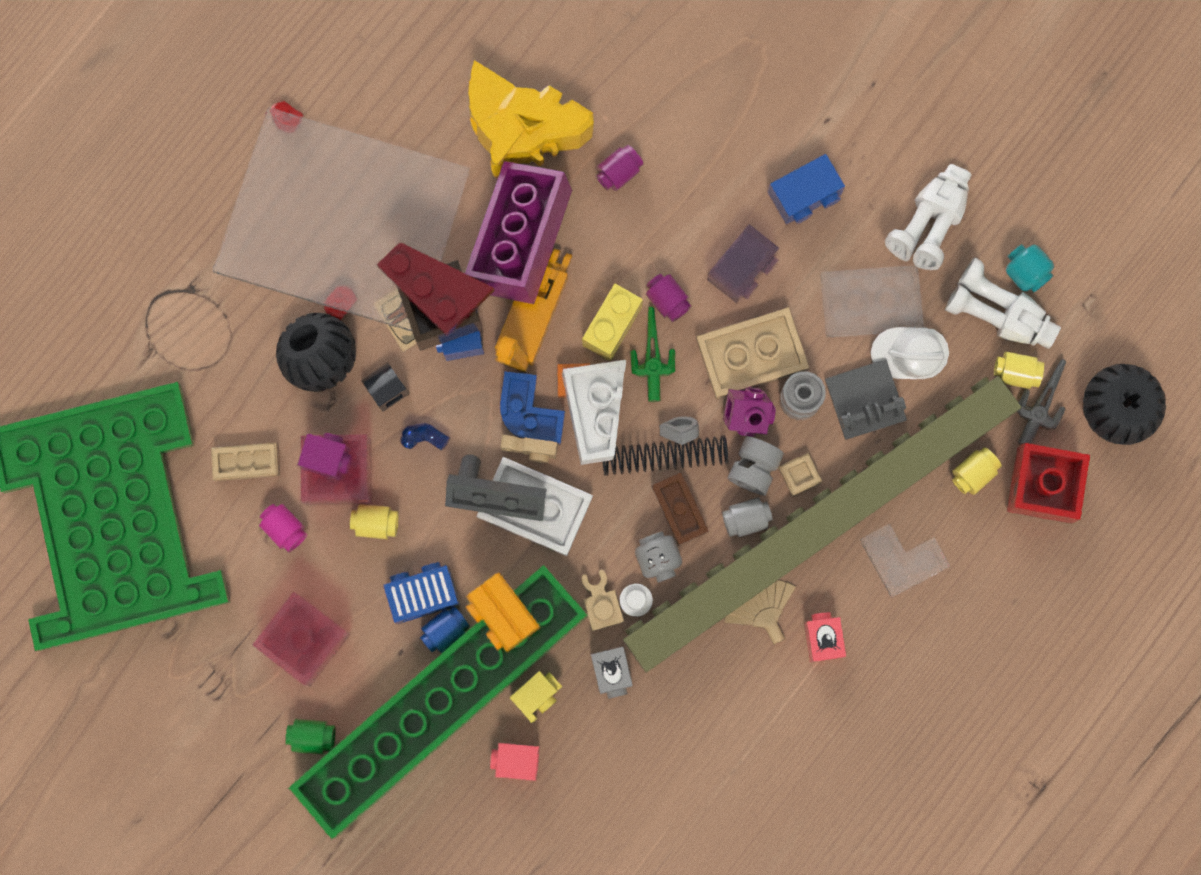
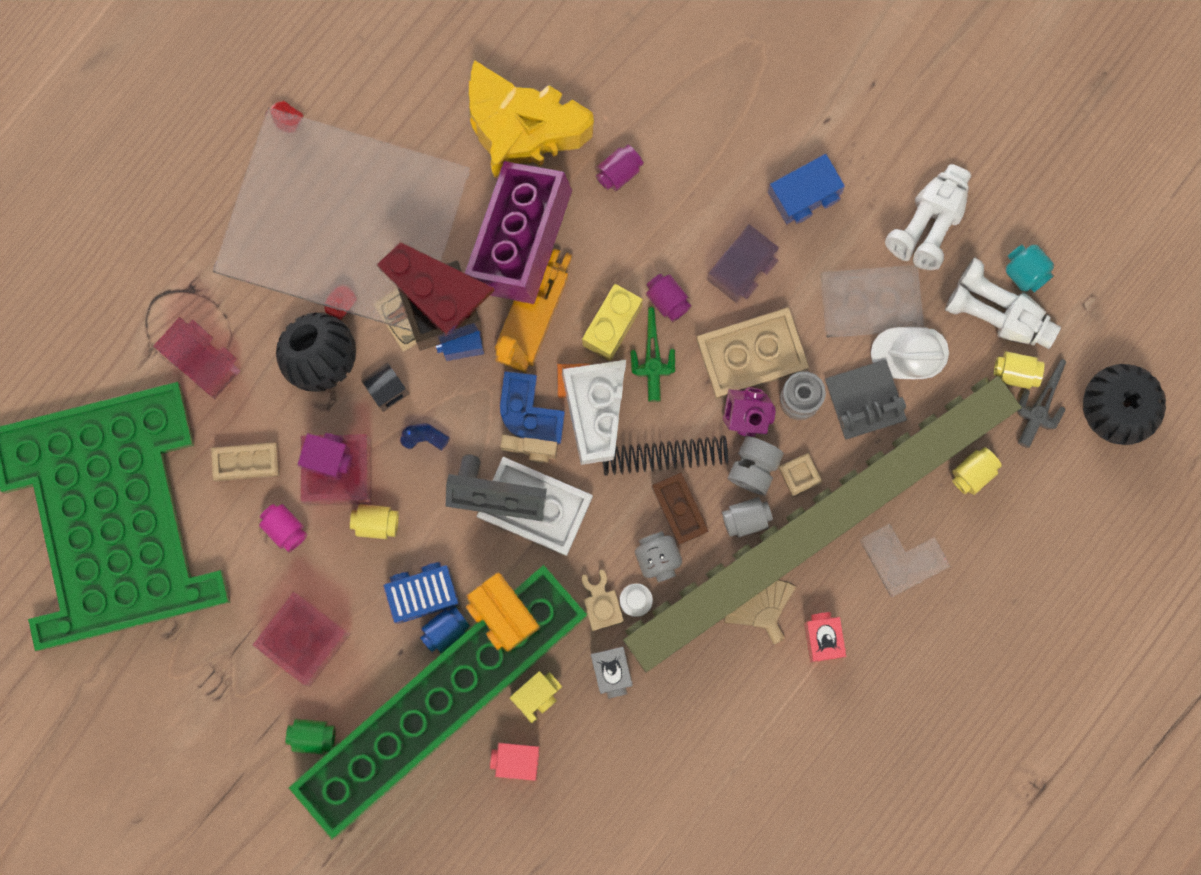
light grey tile [659,417,699,445] -> none
red brick [1007,443,1090,524] -> none
none -> clear pink brick [153,317,241,399]

